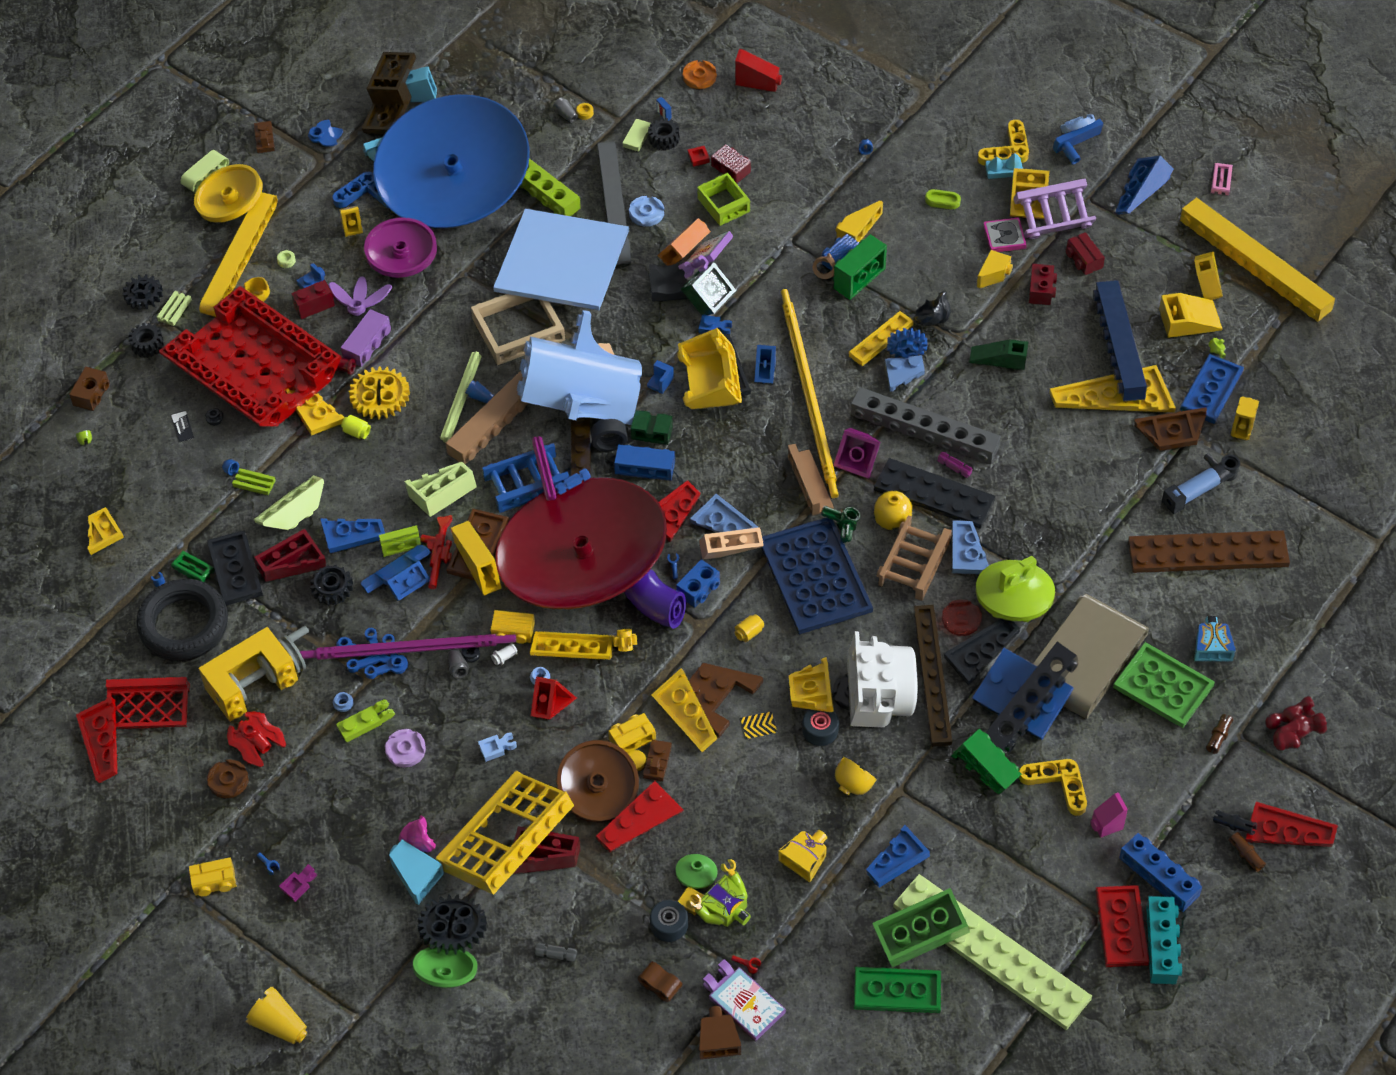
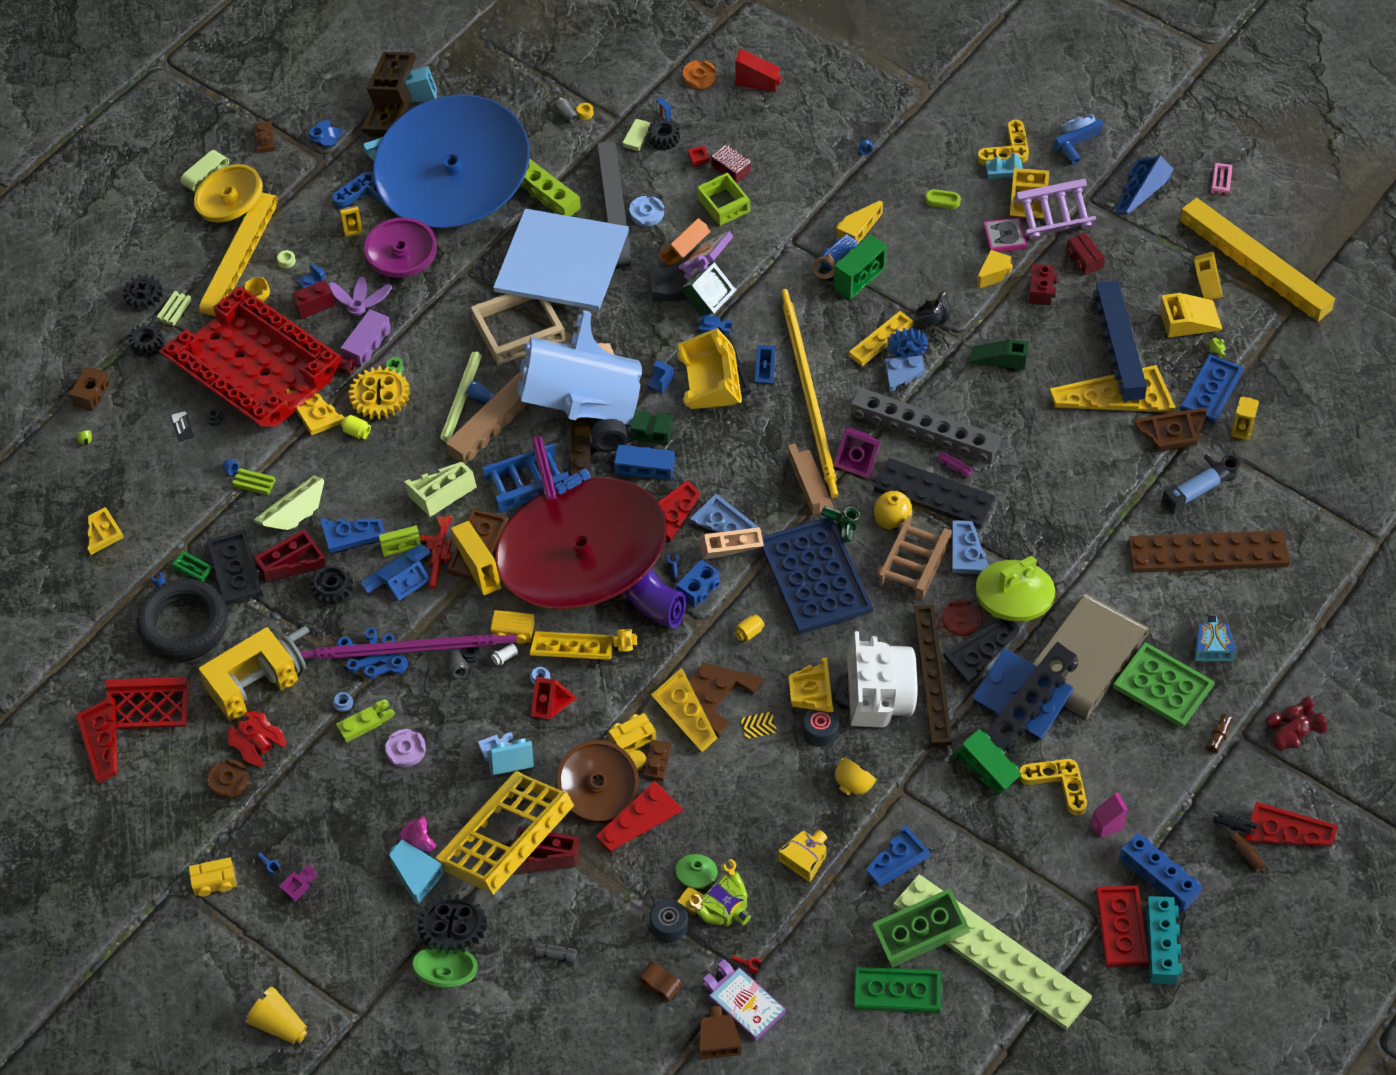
none -> bright green bush [386,357,404,374]
none -> medium azure slope [487,739,534,776]

